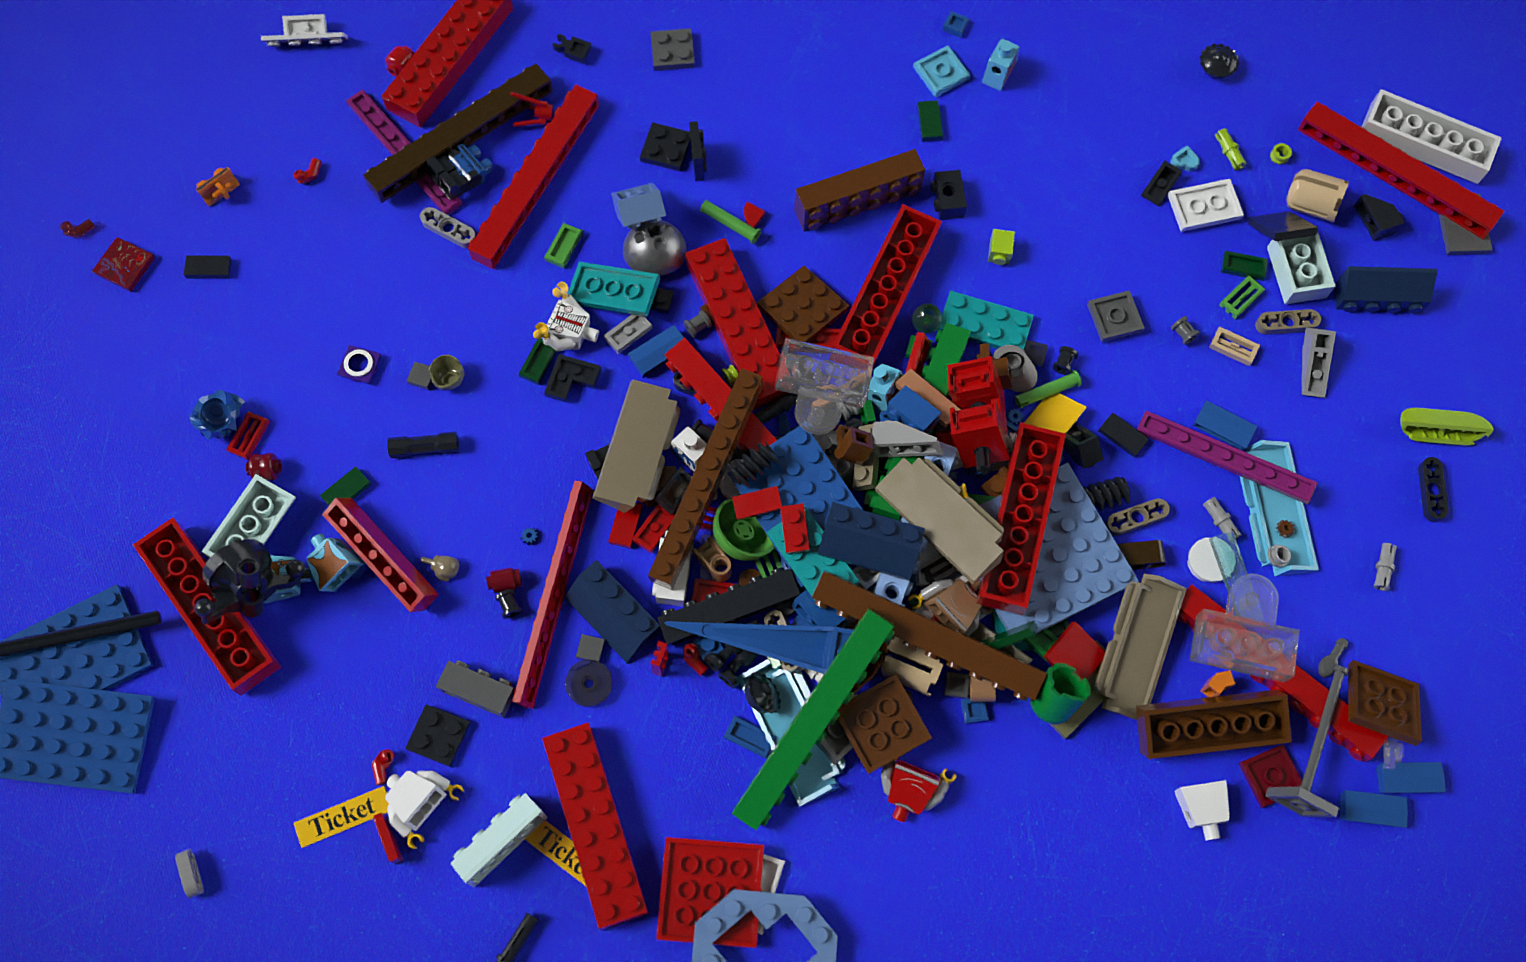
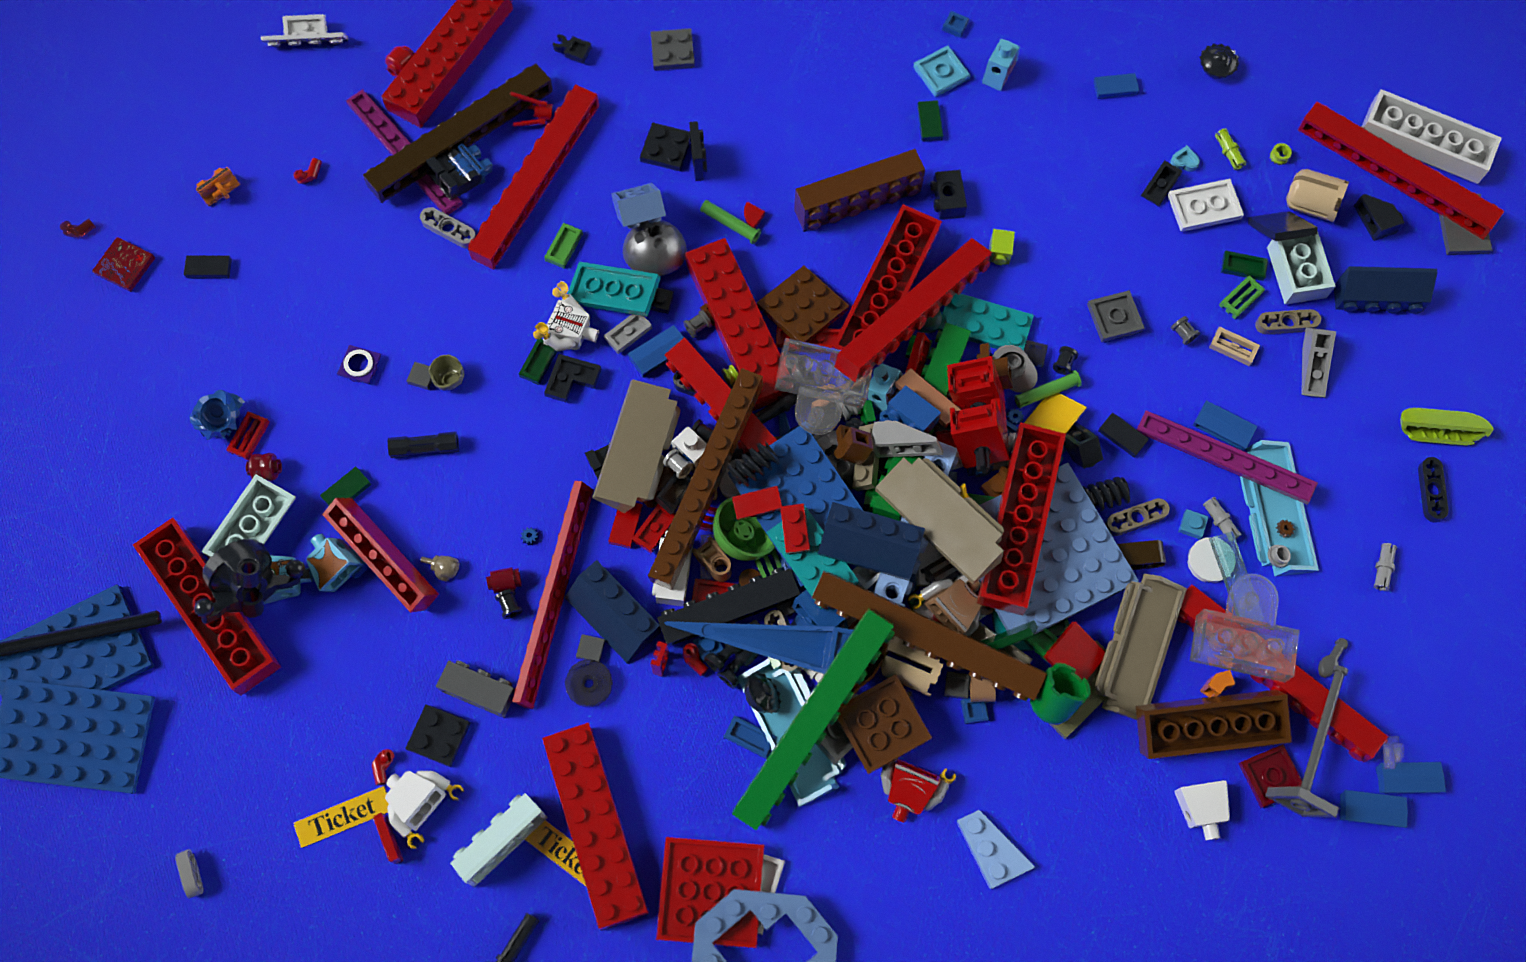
reddish brown plate [1348,660,1422,746] -> none
none -> light grey bush [663,449,693,479]
none -> red brick [834,238,992,383]
none -> light blue wing [956,810,1035,889]
none -> blue tile [1093,73,1139,99]
none -> dark azure plate [1178,509,1208,539]

